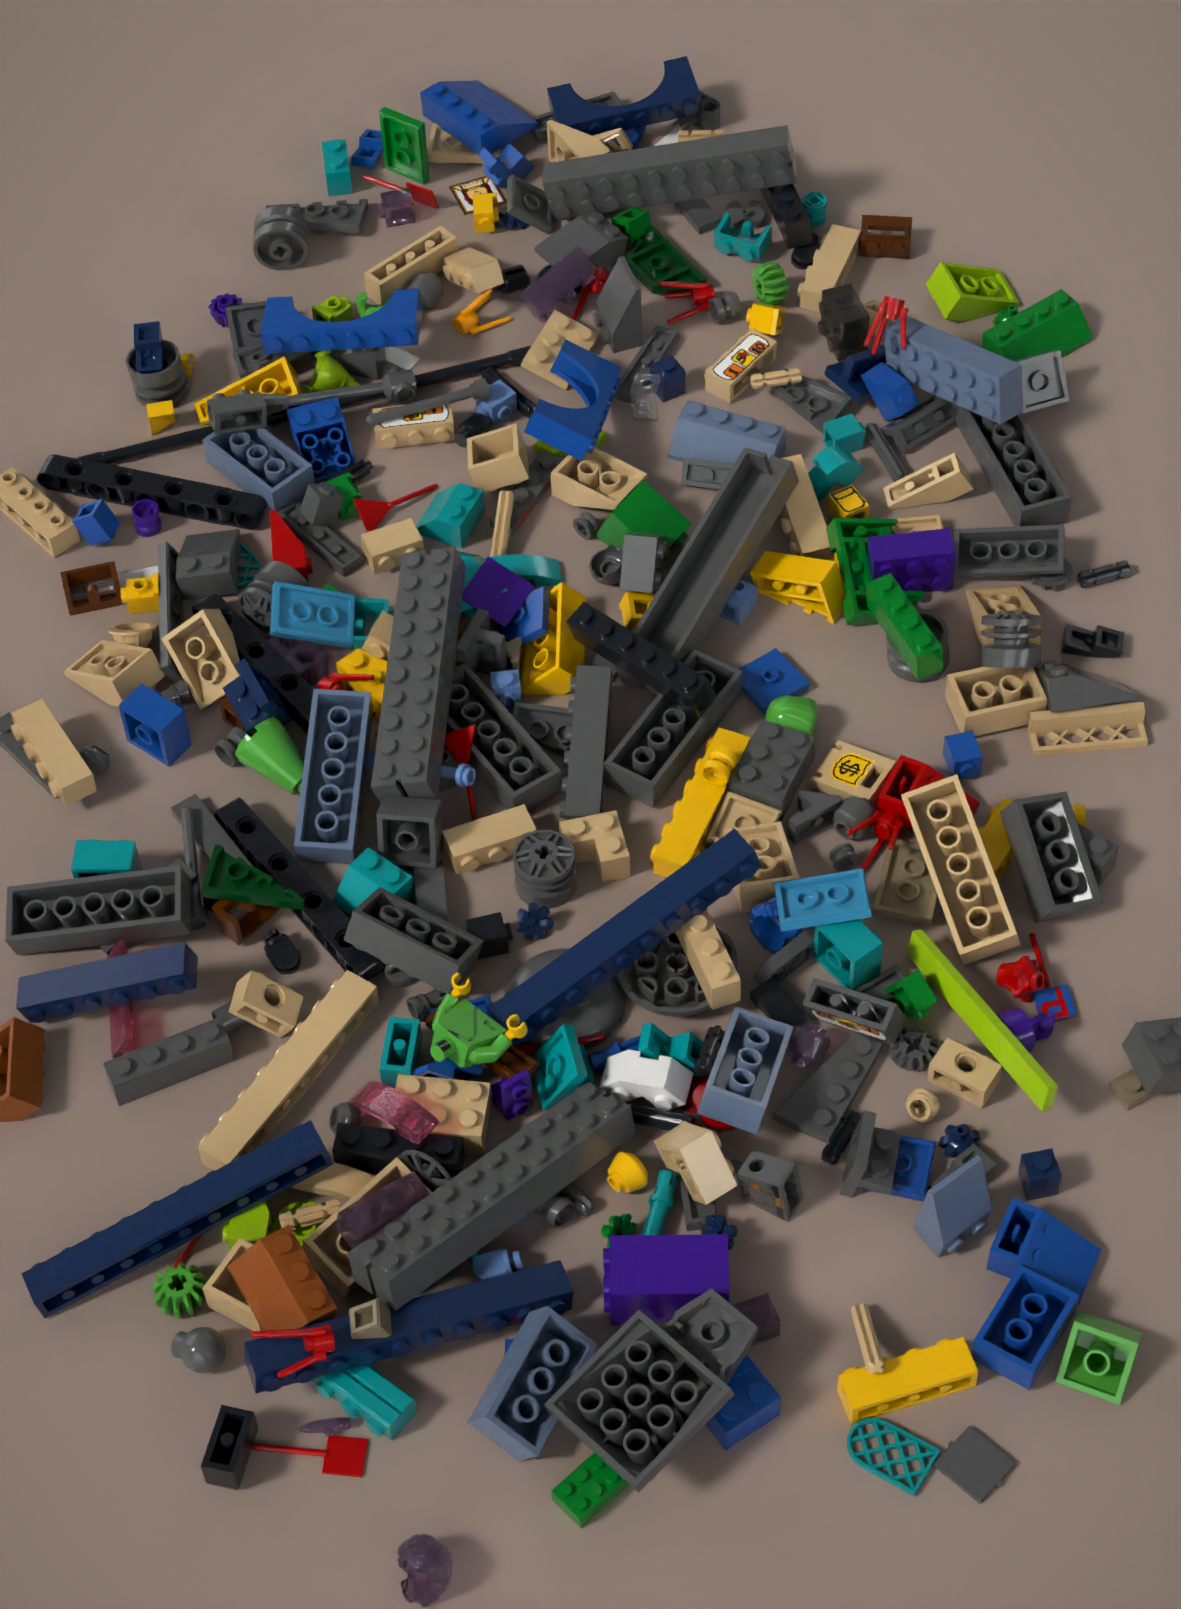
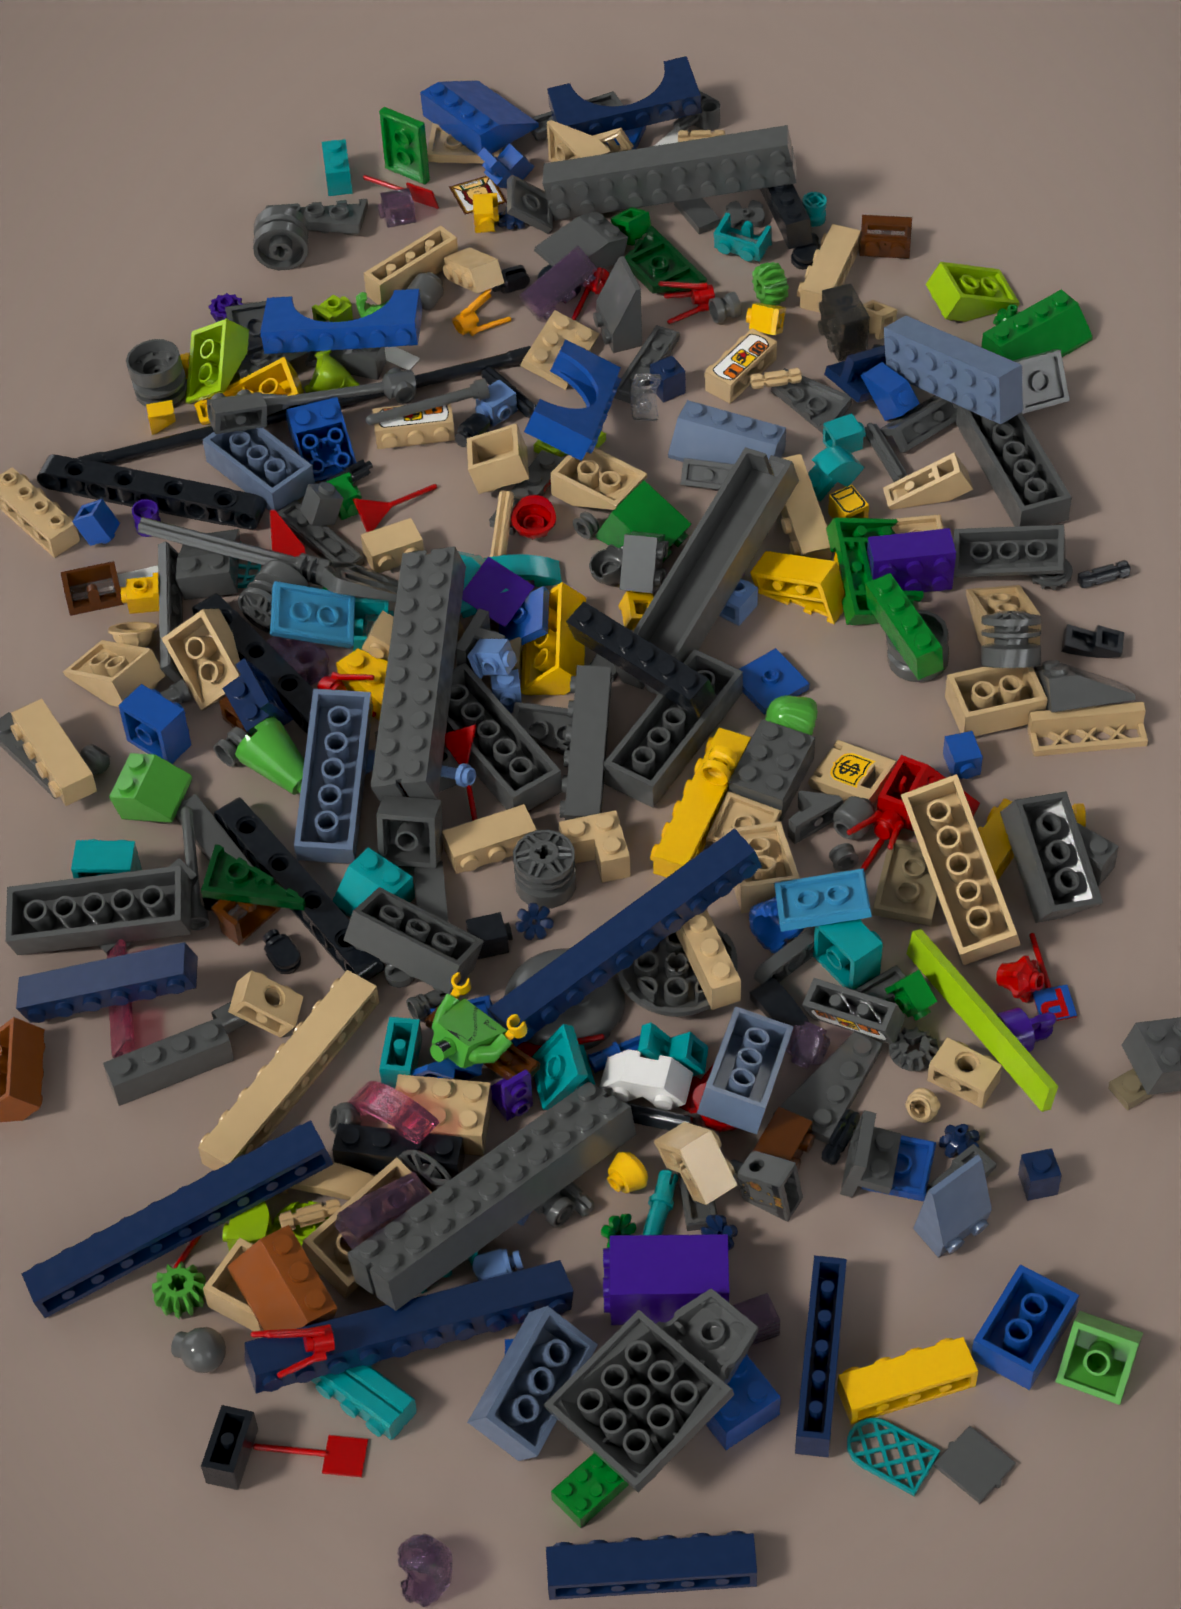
dark blue slope [134,321,164,374] -> none
clear purple helmet [299,1417,351,1436] -> none
dark tan slope [349,1298,392,1339] -> none
blue slope [351,129,384,169] -> none
teal slope [416,483,485,549] -> none
black axle [694,1025,725,1078] -> none
tan axle [851,1303,885,1375] -> none
red plant [864,296,909,355] -> none
blue slope [987,1198,1101,1305] -> none
none -> bright green slope [109,753,193,823]
none -> dark grey piece [138,517,399,602]
none -> lime slope [185,319,249,404]
none -> medium blue brick [467,639,517,679]
none -> red piece [511,495,556,540]
none -> dark blue brick [546,1531,757,1600]
none -> reddish brown brick [752,1107,815,1170]
none -> dark blue brick [795,1255,847,1458]

